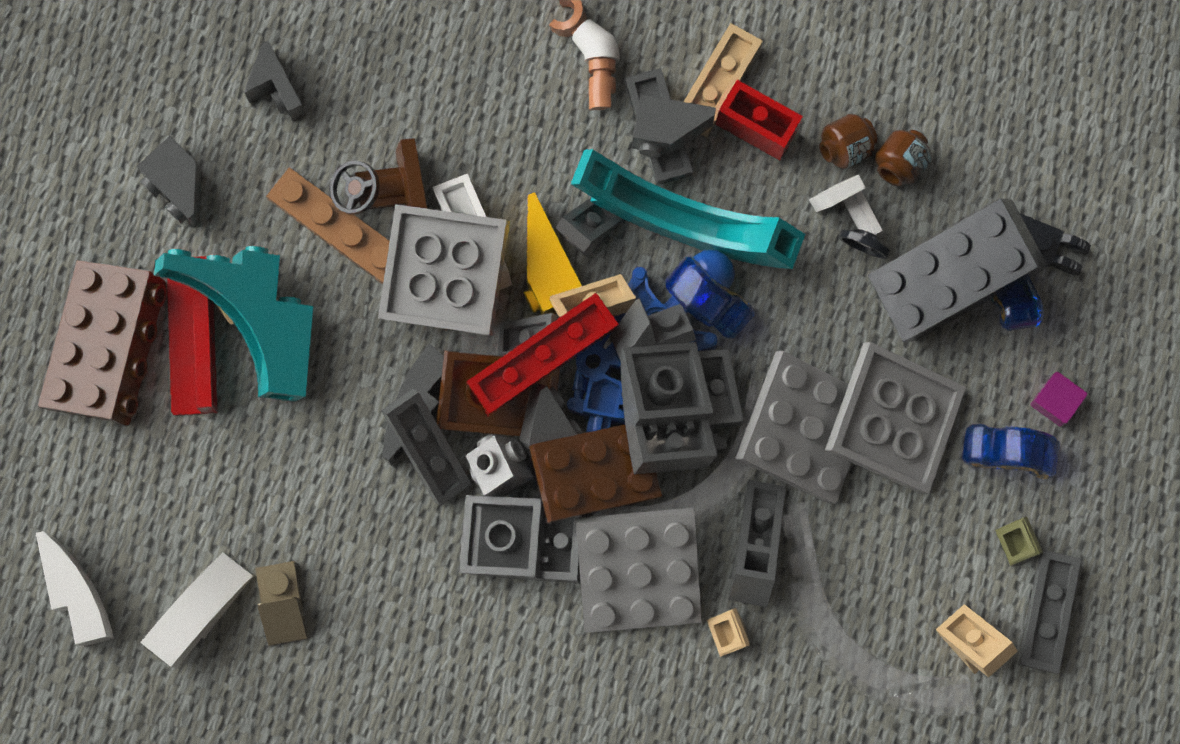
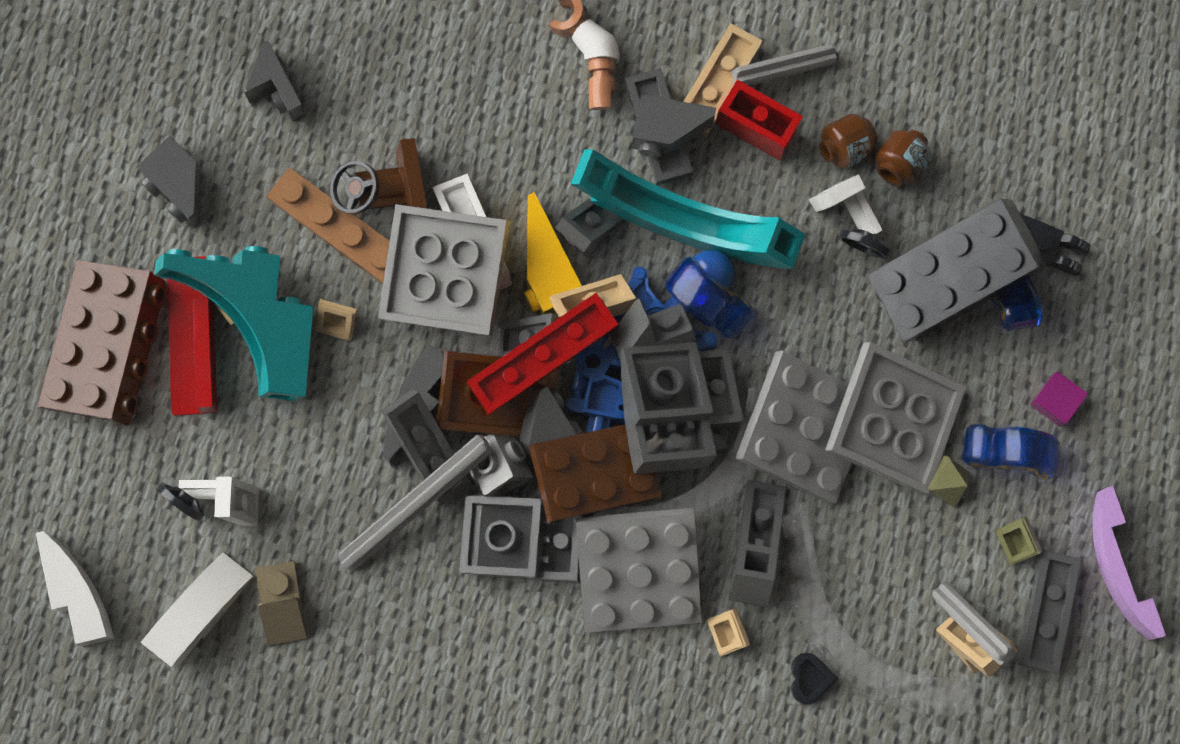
none -> white piece [157,477,259,526]
none -> tan slope [315,299,357,342]
none -> light grey axle [337,435,492,571]
none -> light grey axle [732,44,837,86]
none -> black tile [790,652,839,705]
none -> olive slope [928,455,971,507]
none -> light grey axle [932,583,1016,665]
none -> lavender slope [1093,486,1166,640]

